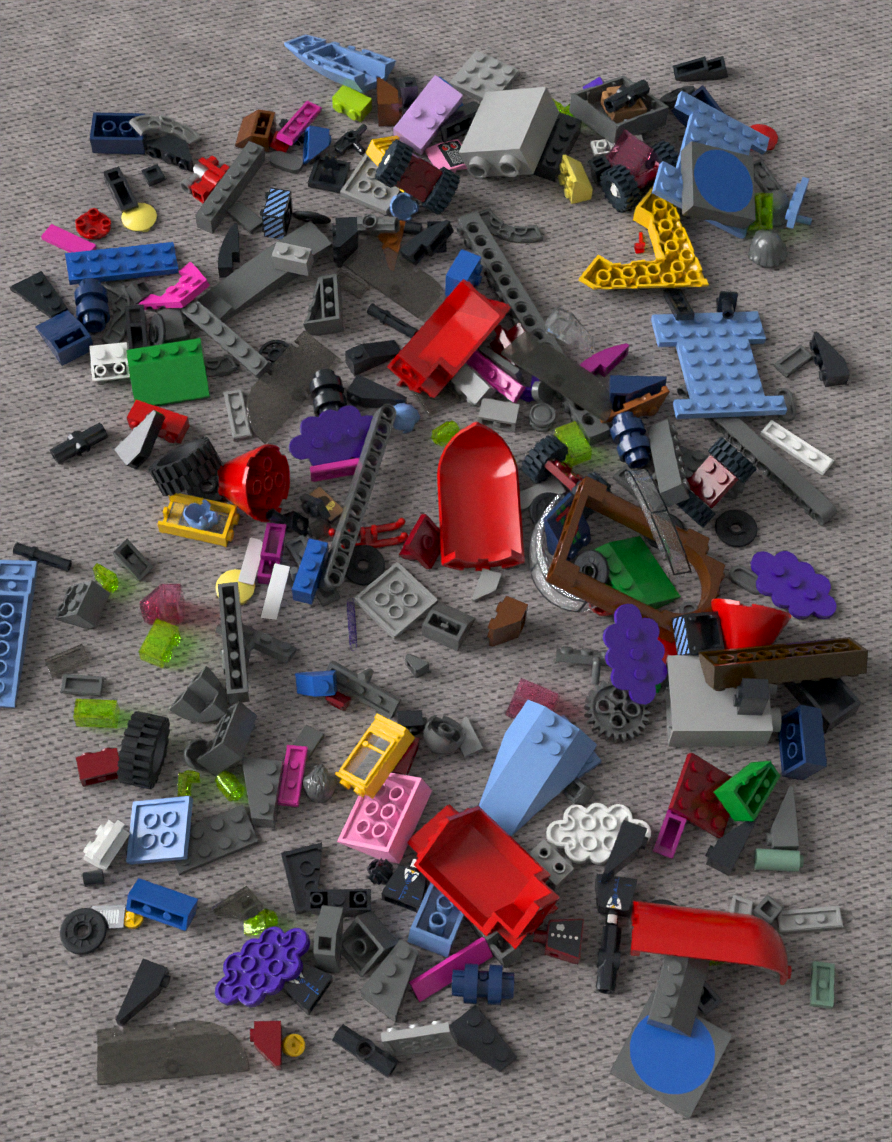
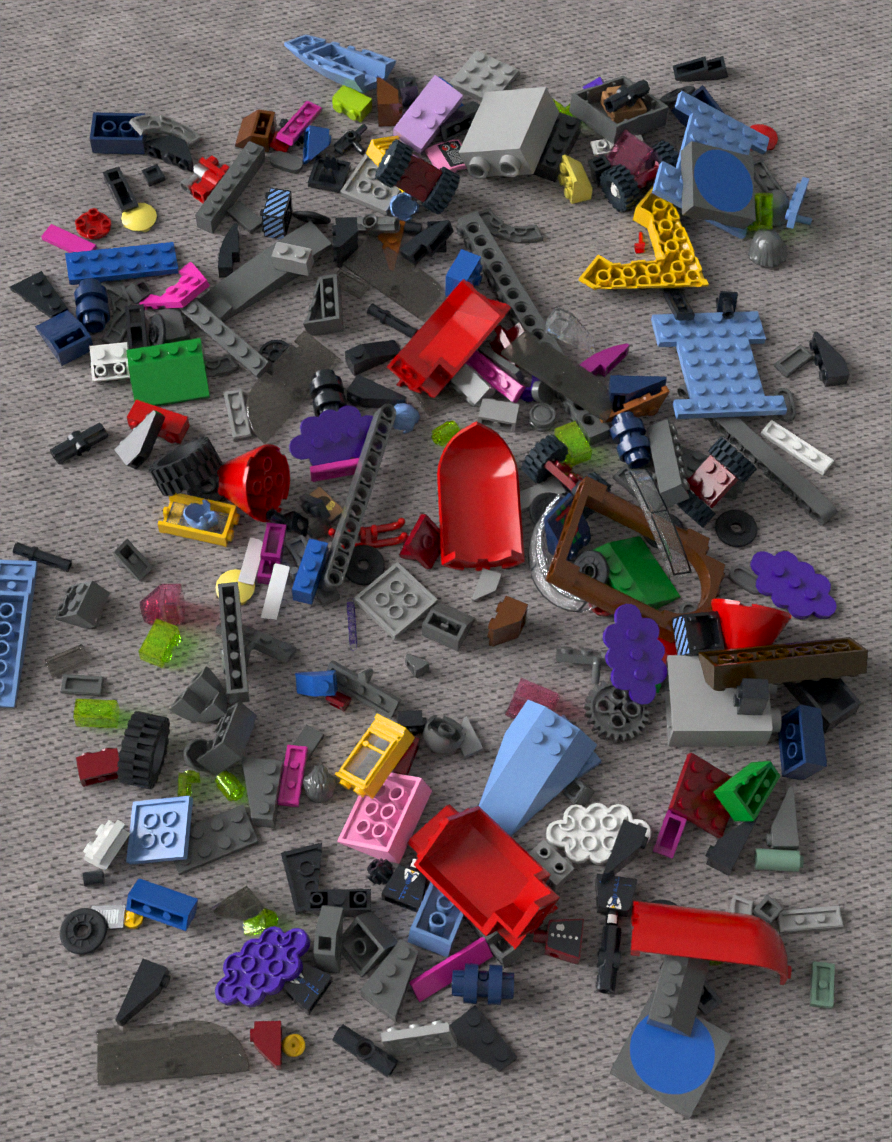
clear neon green bracket [92,563,119,593] -> none

